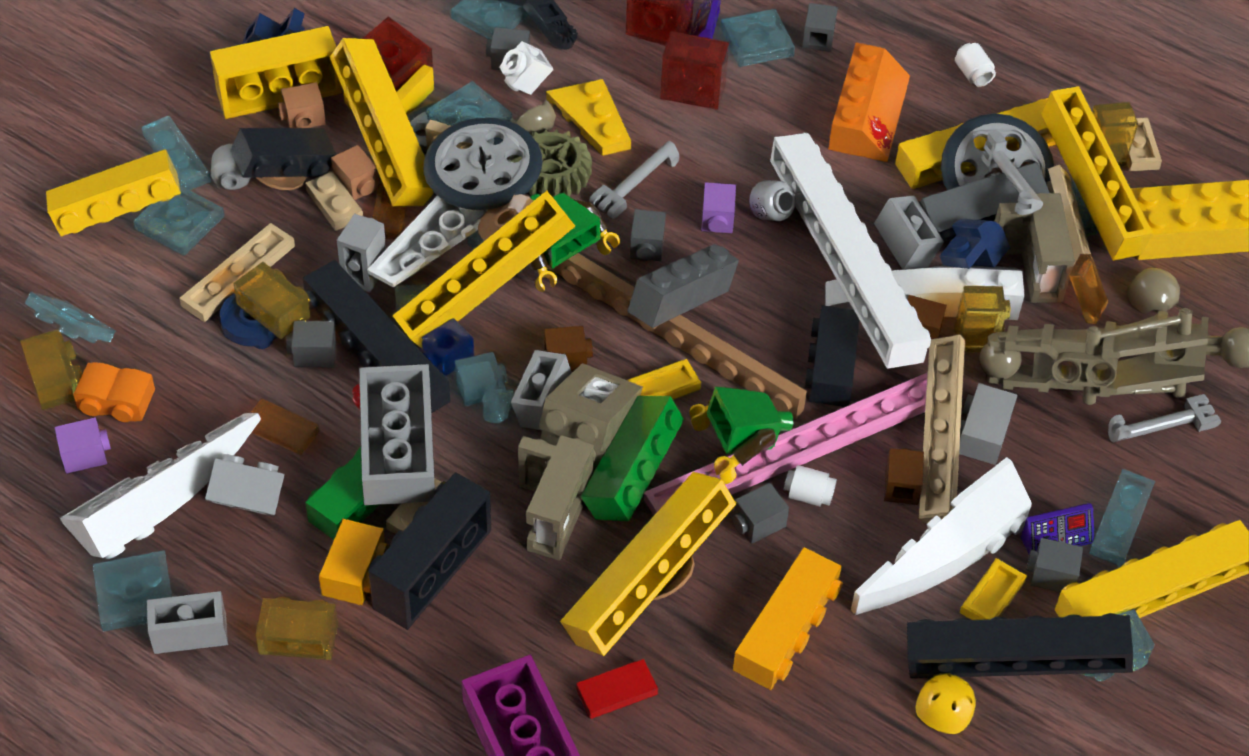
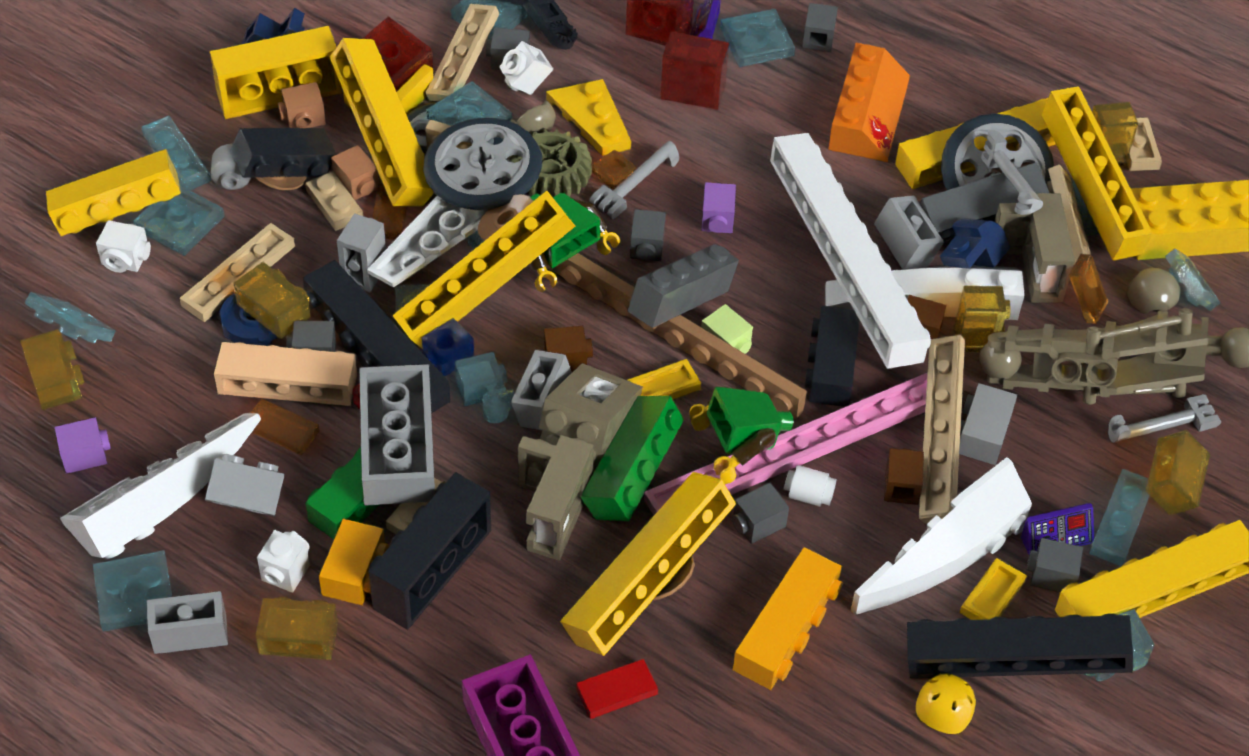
orange brick [73,362,155,422] -> none
light grey head [749,180,796,221] -> none
white brick [955,43,996,87] -> none
none -> white brick [96,220,151,273]
none -> light nougat brick [214,342,357,406]
none -> white brick [257,530,310,593]
none -> tan plate [426,4,499,102]
none -> clear orange plate [592,150,636,190]
none -> yellowish green brick [701,304,753,354]
none -> clear yellow brick [1146,430,1210,515]
none -> clear light blue plate [1165,248,1221,311]

